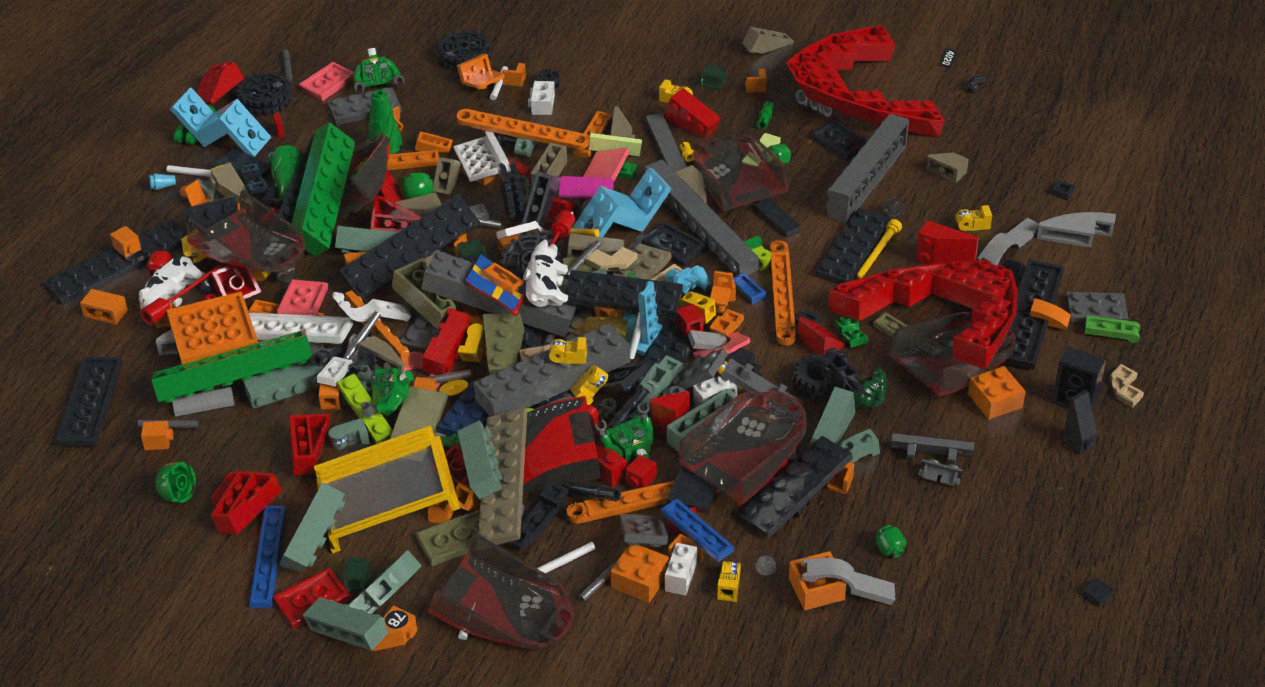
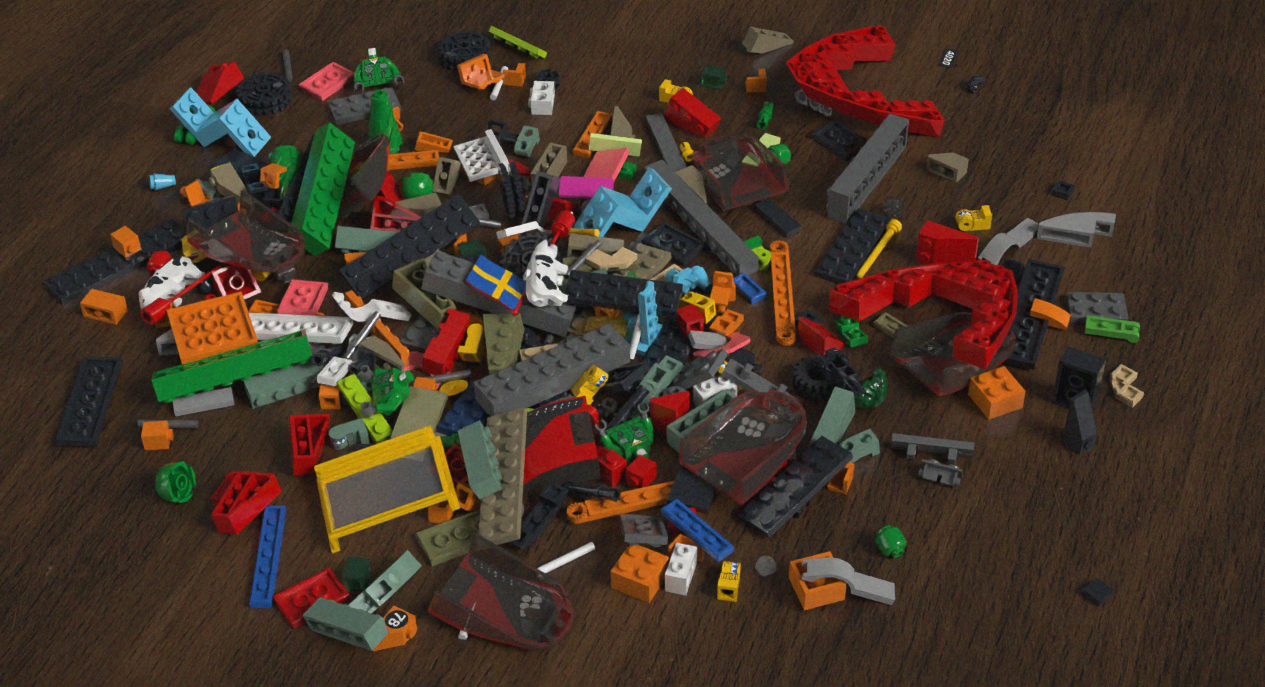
white bar [167,165,211,177] -> none
red tile [273,113,285,137] -> none
sand green slope [278,482,346,572] -> none
orange plate [457,109,589,150] -> none
orange tile [482,262,524,295] -> none
yellow leg [549,337,587,364] -> none
flat silver bar [578,558,620,602] -> none
none -> orange panel [260,163,287,189]
none -> lime plate [489,26,547,59]

